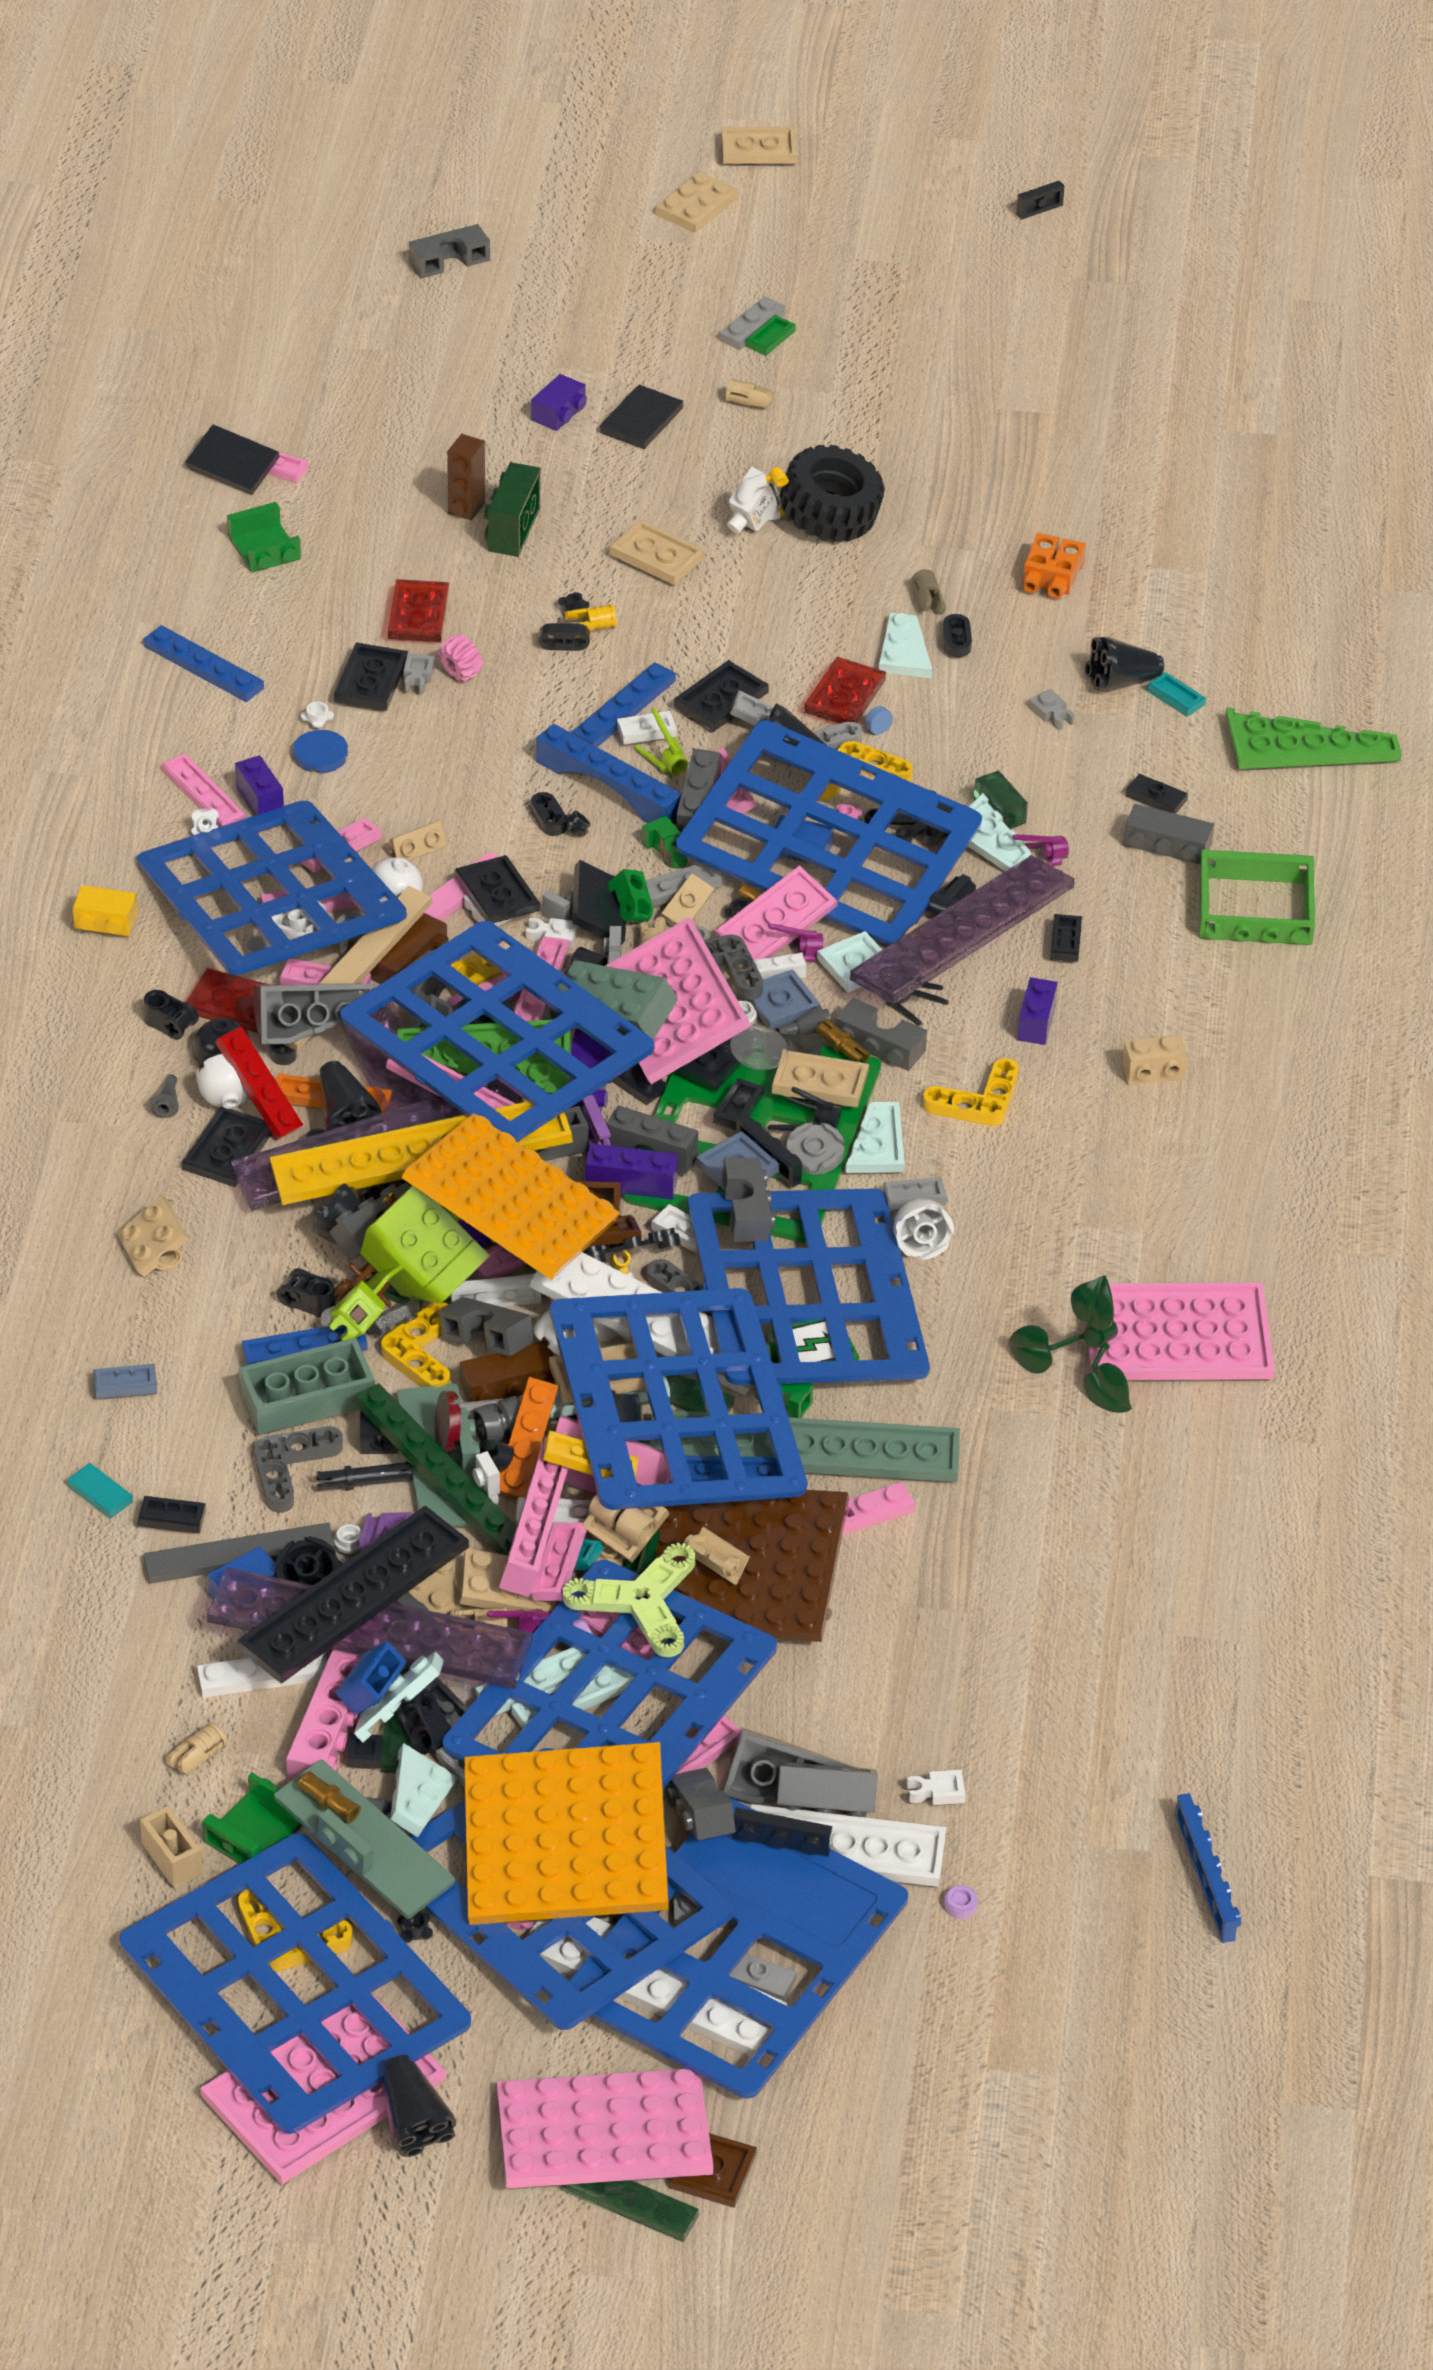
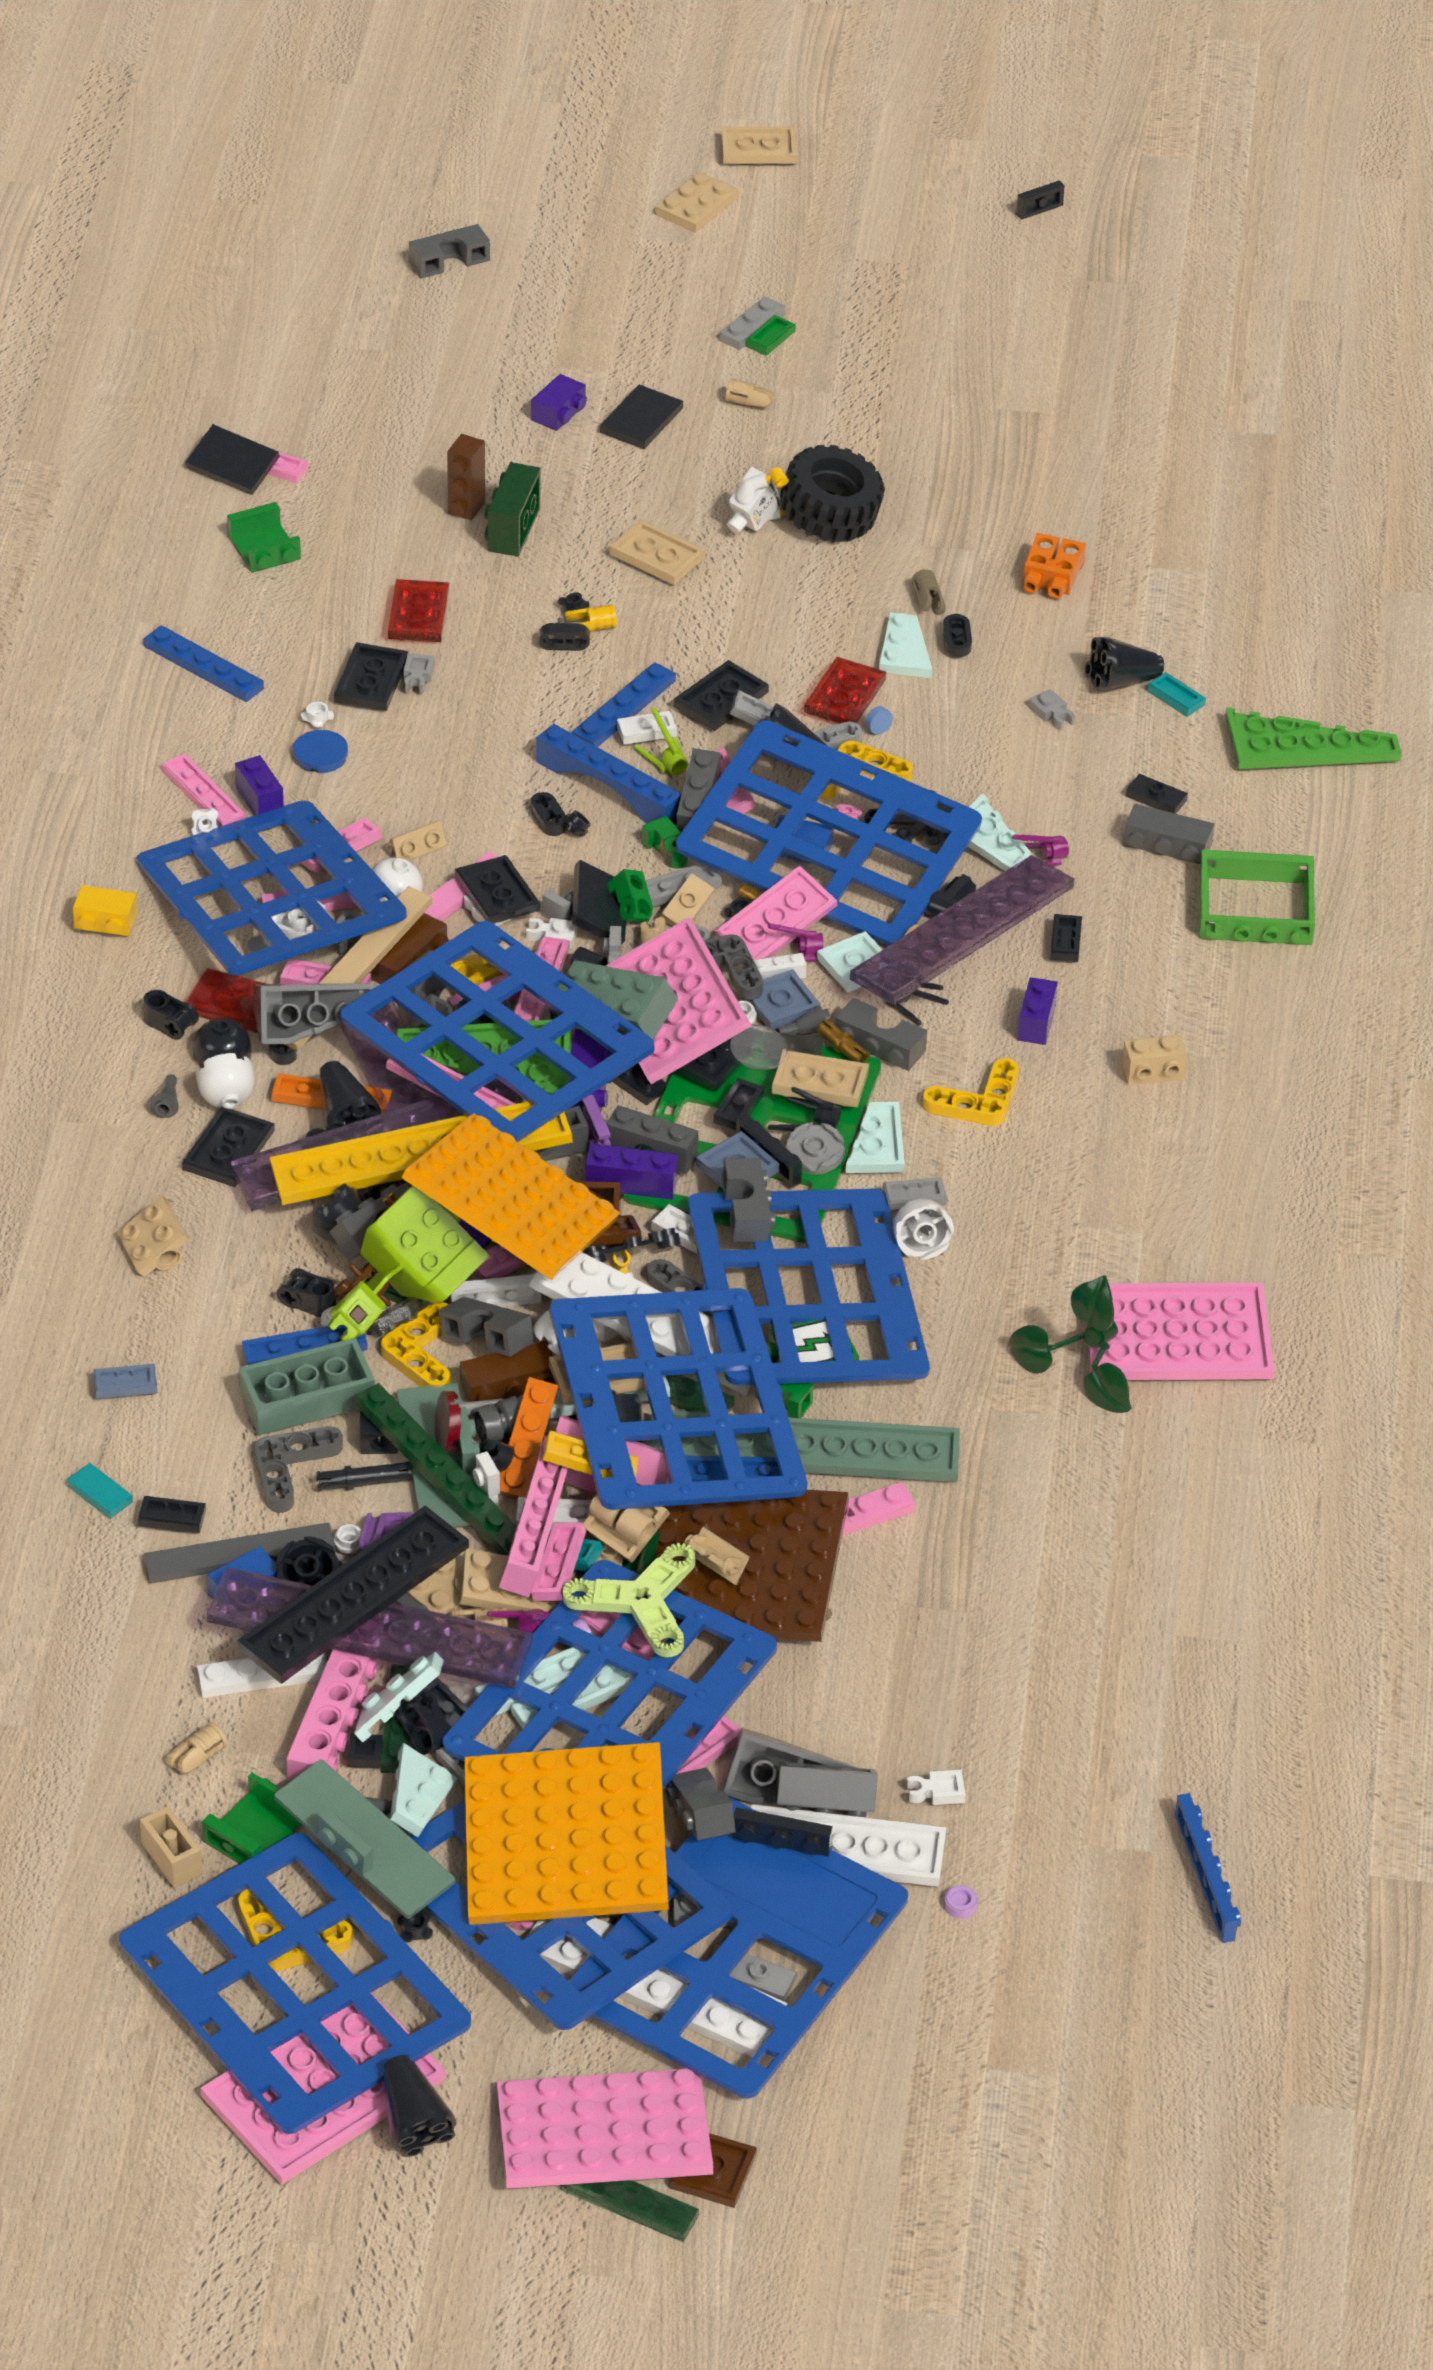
red plate [215,1026,304,1141] -> none
pearl gold pin [298,1771,361,1823] -> none
blue brick [336,1642,406,1715] -> none
bright pink gear [438,634,483,681] -> none
clear green brick [974,770,1028,830] -> none

